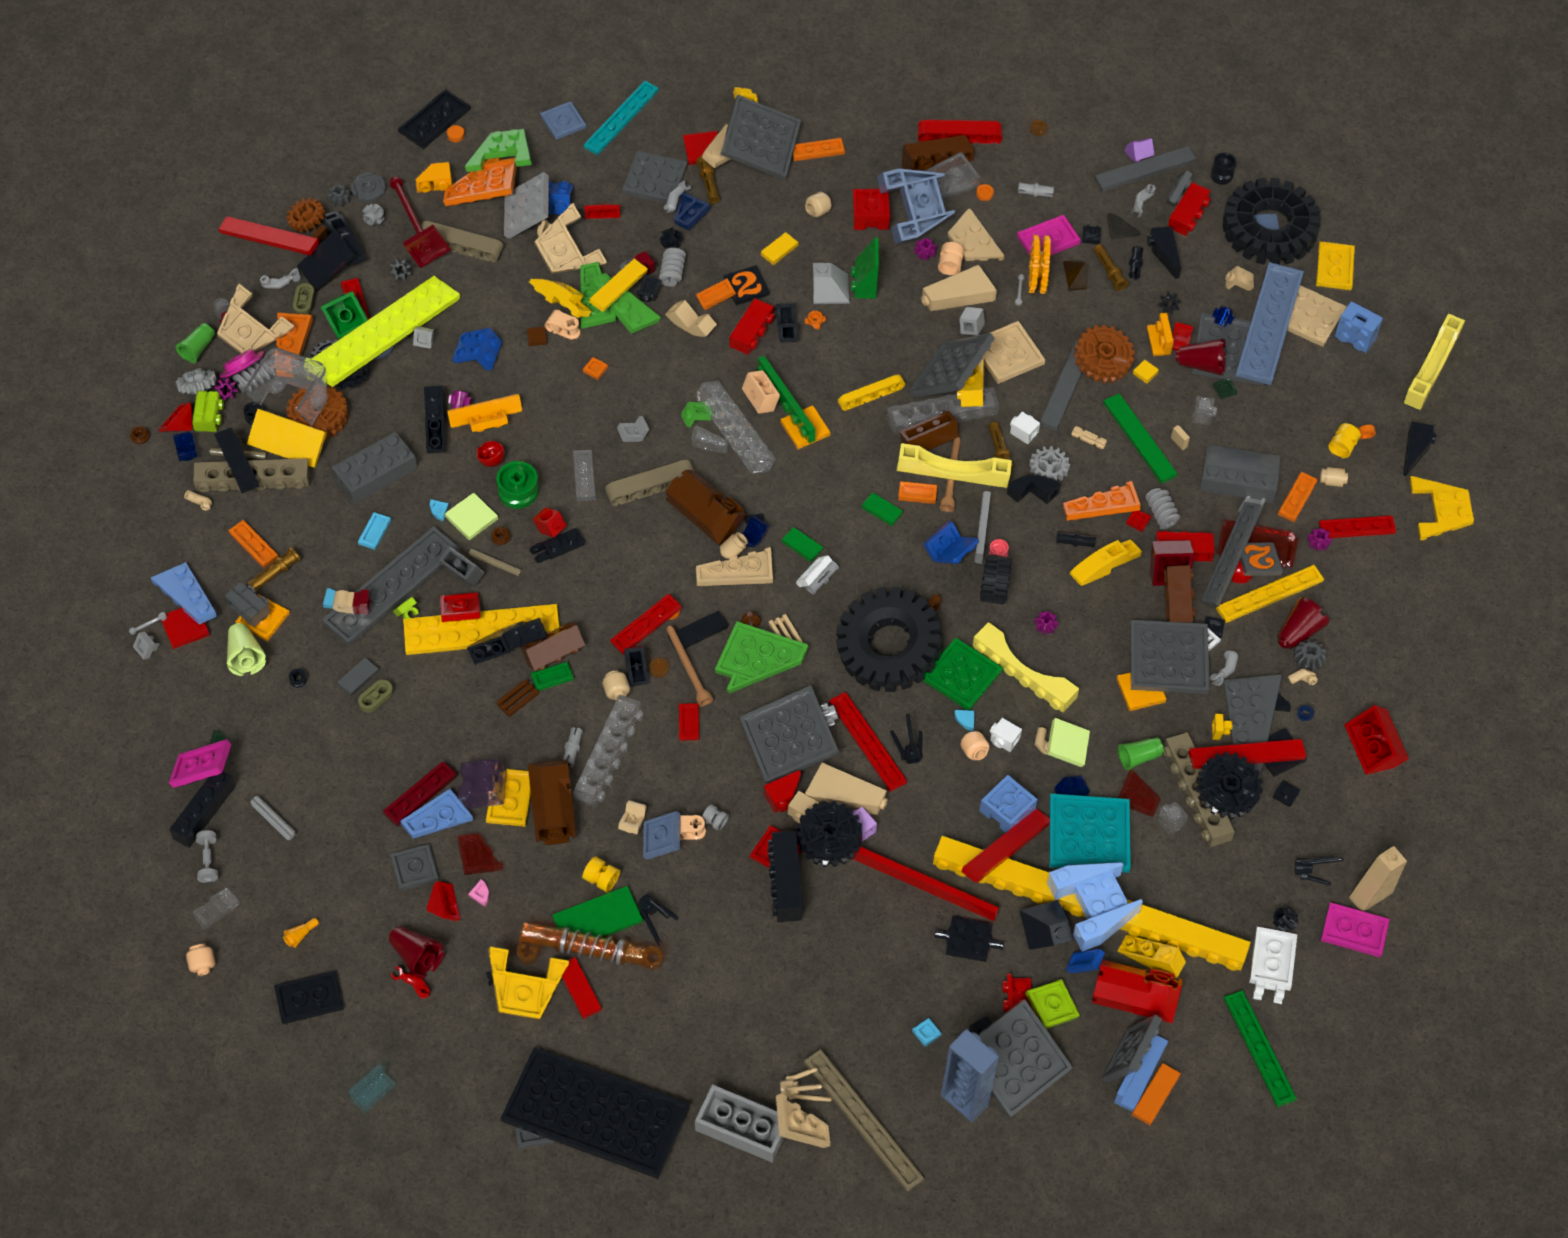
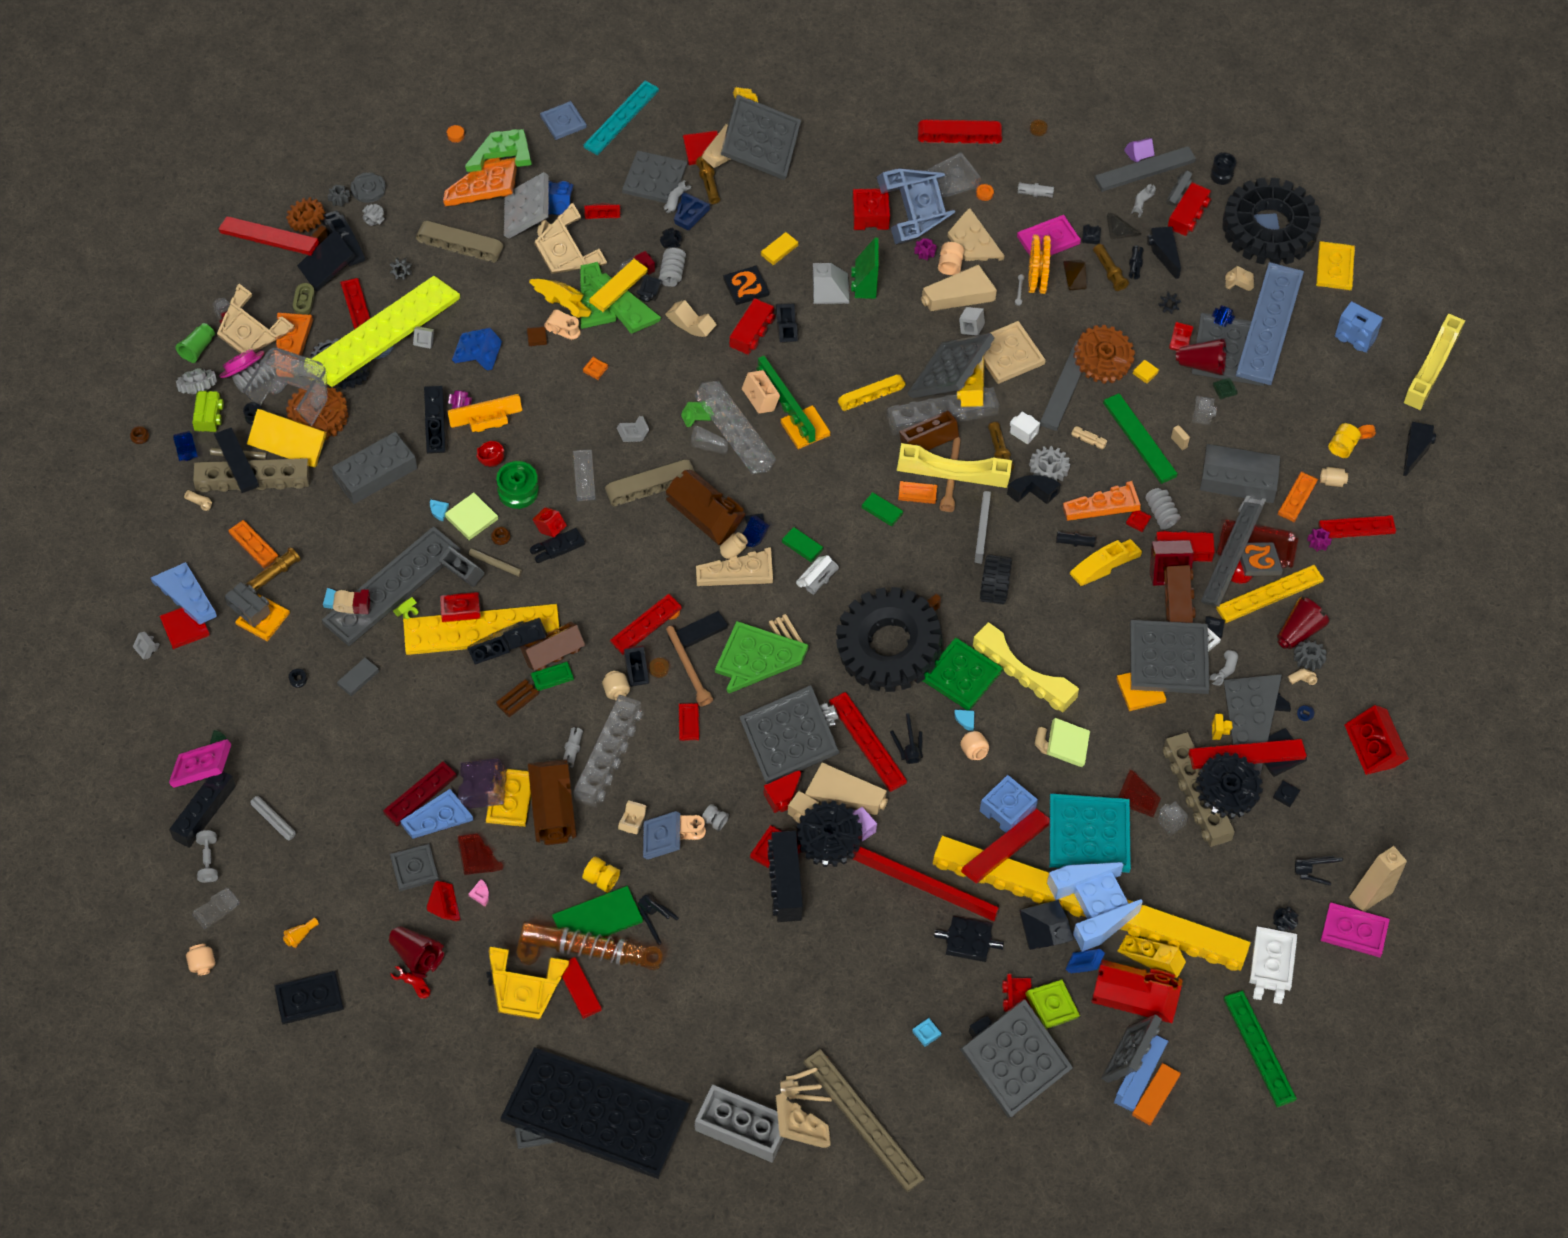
light grey hinge [129,612,167,635] -> none
red slope [158,402,193,432] -> none
magenta gear [214,377,238,400] -> none
yellowish green cone [227,623,266,676] -> none
light grey arm [260,268,301,289] -> none
green slope [321,291,368,339] -> none
clear light blue panel [348,1064,396,1114] -> none
medium azure tile [358,512,391,550] -> none
olive plate [358,680,393,713] -> none
dark red tile [389,176,451,268] -> none
black tile [398,89,471,149] -> none
light orange slope [416,162,452,193] -> none
orange tile [696,278,736,310] -> none
reddish brown plate [741,612,760,627] -> none
orange tile [792,138,845,161] -> none
orange plate [804,311,826,329] -> none
tan head [805,192,831,217] -> none
reddish brown wedge [902,135,974,172] -> none
blue bracket [923,521,979,564] -> none
sand blue brick [941,1029,999,1122] -> none
coral wheel [989,539,1009,557] -> none
white brick [990,718,1022,752] -> none
magenta gear [1034,611,1059,635] -> none
clear blue bracket [1054,776,1090,796] -> none
bright green plant [1118,737,1164,771] -> none
light orange bracket [1147,313,1174,356] -> none
tan plate [1287,285,1347,347] -> none
yellow wing [1409,476,1474,540] -> none

